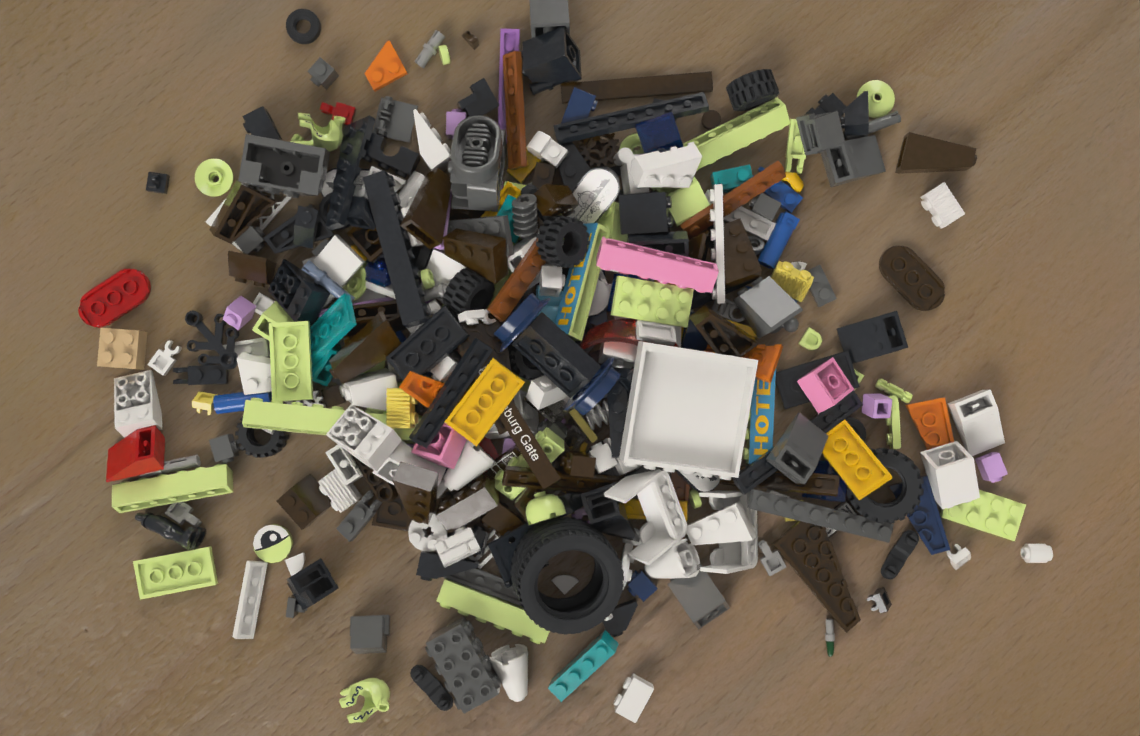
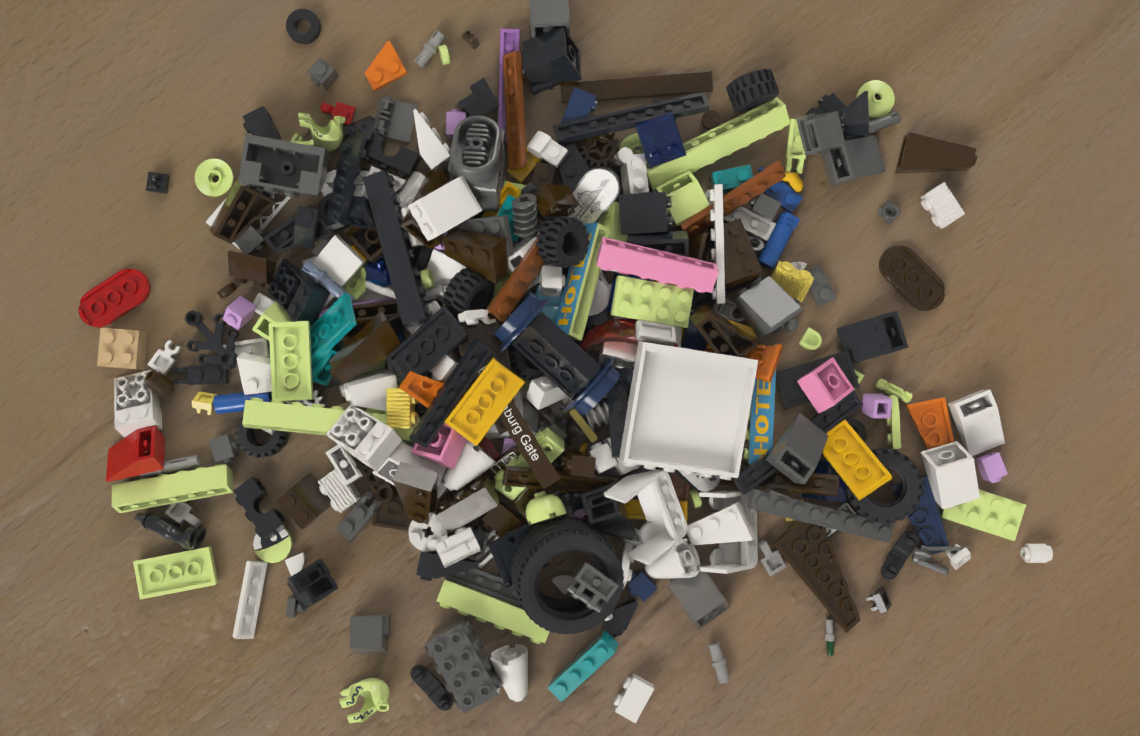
white wedge [629,142,702,188] -> none
none -> dark brown brick [144,369,174,397]
none -> dark brown tile [217,283,237,299]
none -> black arch [233,477,289,539]
none -> white slope [408,176,482,241]
none -> dark grey plate [566,561,619,613]
none -> light grey pin [708,642,731,684]
none -> dark grey plate [878,201,901,224]
none -> dark grey plant [911,545,962,575]

